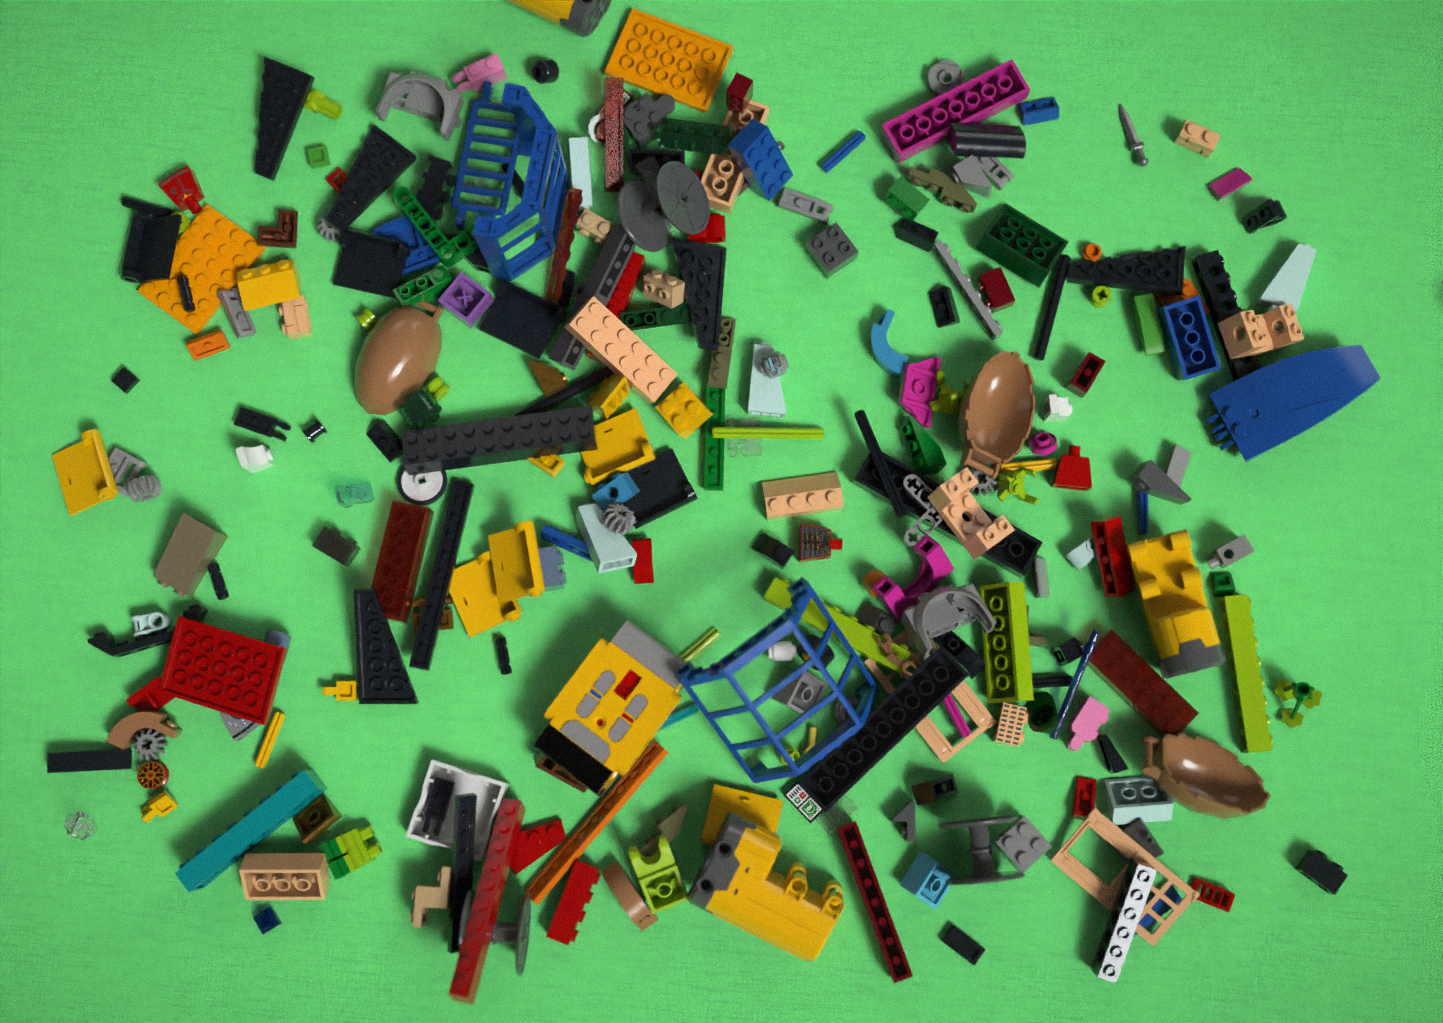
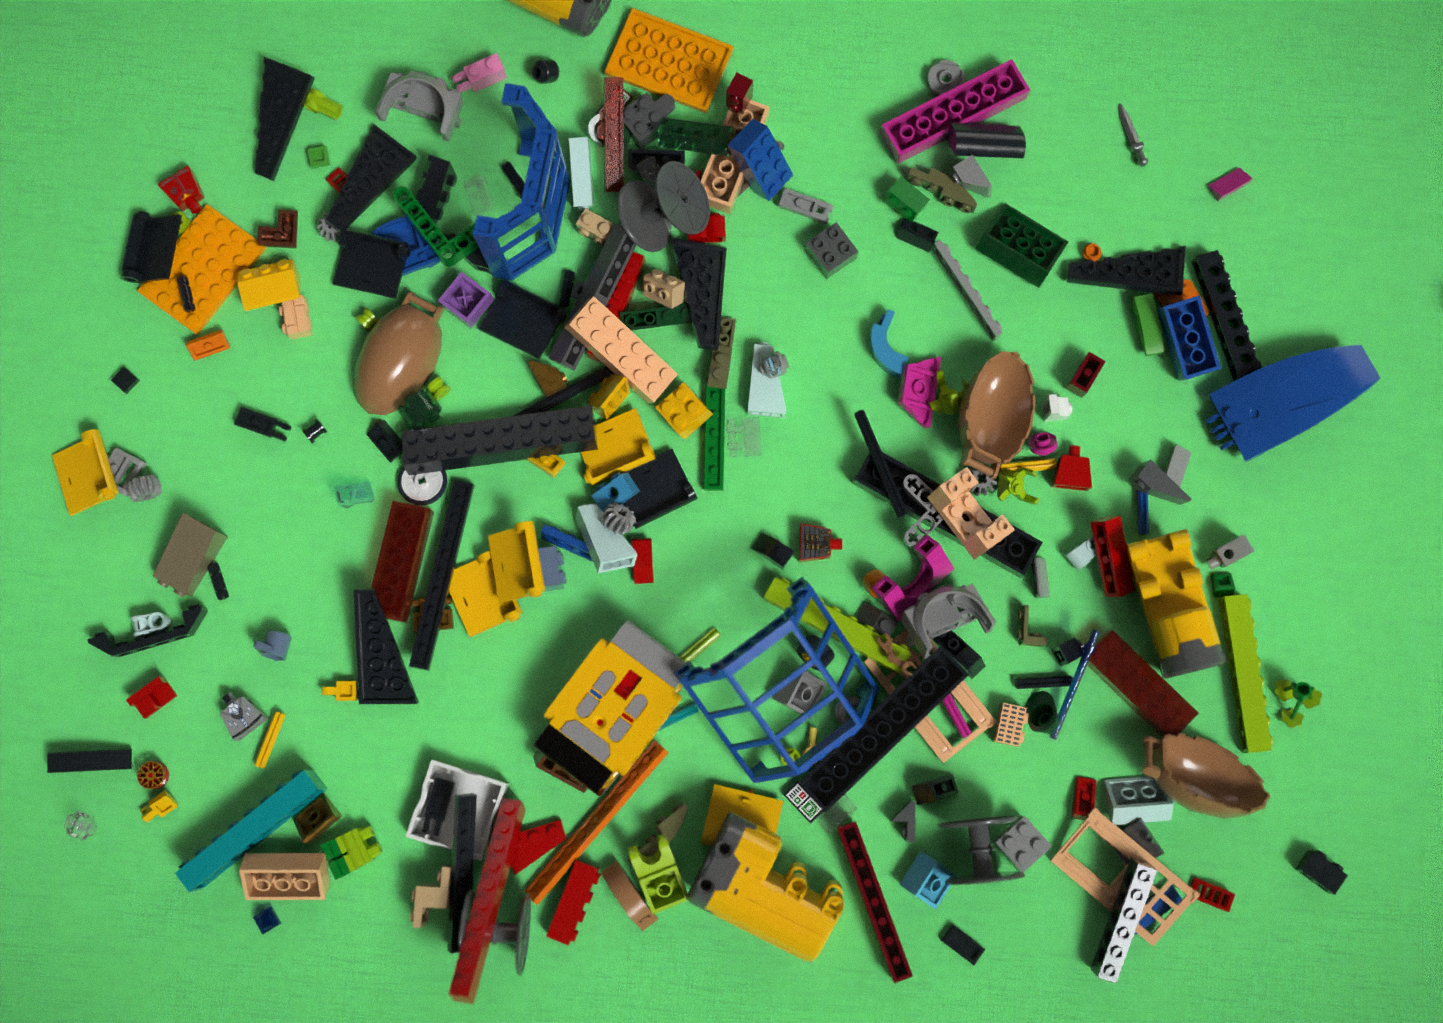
medium nougat arch [106,710,182,750] -> none
black axle [121,196,174,217] -> none
light grey gear [132,728,168,761] -> none
red plate [158,616,288,725] -> none
light grey plate [217,287,257,339] -> none
white arch [235,445,274,474] -> none
clear smoke brick [312,526,361,568] -> none
green slope [392,265,453,306] -> none
blue bar [451,81,521,230] -> none
black axle [495,637,512,675] -> none
clear red plate [545,188,583,302] -> none
lime axle [712,427,824,439] -> none
light nougat slope [762,472,844,520] -> none
white brick [768,641,796,661] -> none
blue axle [821,131,865,173] -> none
green slope [900,416,947,475] -> none
black slope [929,286,960,328] -> none
light grey plate [964,156,1014,190] -> none
dark red brick [976,267,1016,313] -> none
lime brick [979,582,1034,703] -> none
blue slope [1018,97,1060,125] -> none
black axle [1033,254,1071,361] -> none
bright pink hinge [1067,696,1110,751] -> none
lime wheel [1089,286,1111,308] -> none
black slope [1097,734,1128,773] -> none
light nougat brick [1174,119,1221,158] -> none
light nougat plate [1218,304,1304,359] -> none
black pin [1242,199,1287,234] -> none
light aqua slope [1255,244,1317,313] -> none

